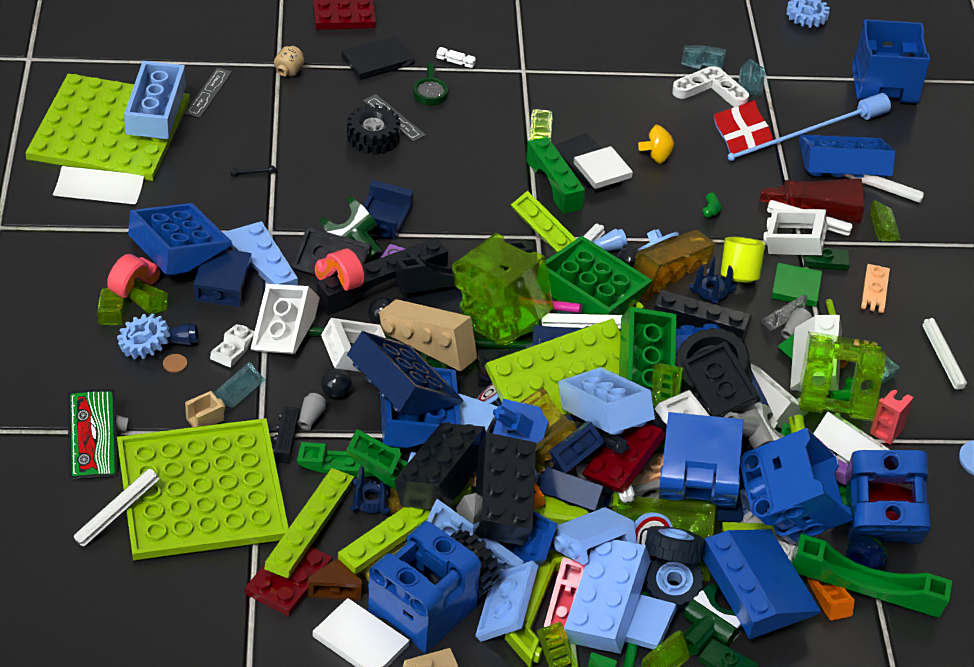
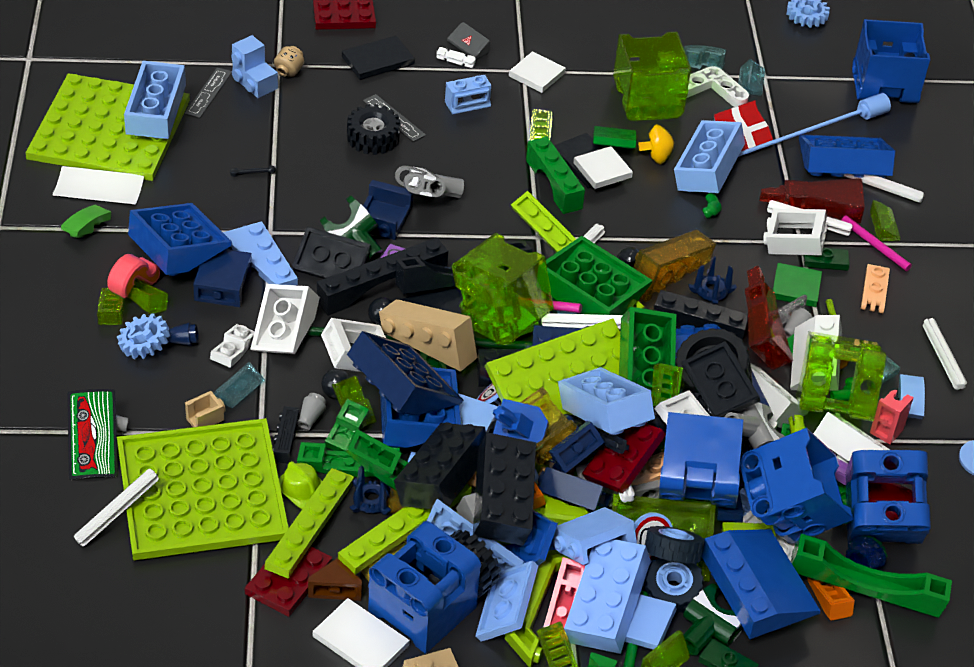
medium nougat piece [163,354,187,373] -> none
coral animal [315,248,365,291] -> none
dark green piece [413,63,448,106] -> none
light blue cone [593,229,627,251] -> none
light blue piece [638,229,679,253] -> none
neon yellow piece [720,237,765,283] -> none
none -> bright green slope [61,205,111,238]
none -> light blue brick [231,35,278,98]
none -> lime piece [279,461,322,509]
none -> green slope [324,399,369,451]
none -> clear neon green slope [332,376,376,427]
none -> light grey connector [395,166,464,198]
none -> light blue window [445,75,491,115]
none -> dark grey slope [447,22,490,59]
none -> white tile [509,51,566,93]
none -> green tile [593,126,636,149]
none -> clear neon green piece [613,32,691,121]
none -> light blue brick [674,120,745,193]
none -> clear red piece [745,266,793,370]
none -> dark pink bar [841,215,912,271]
none -> light blue slope [898,374,925,419]

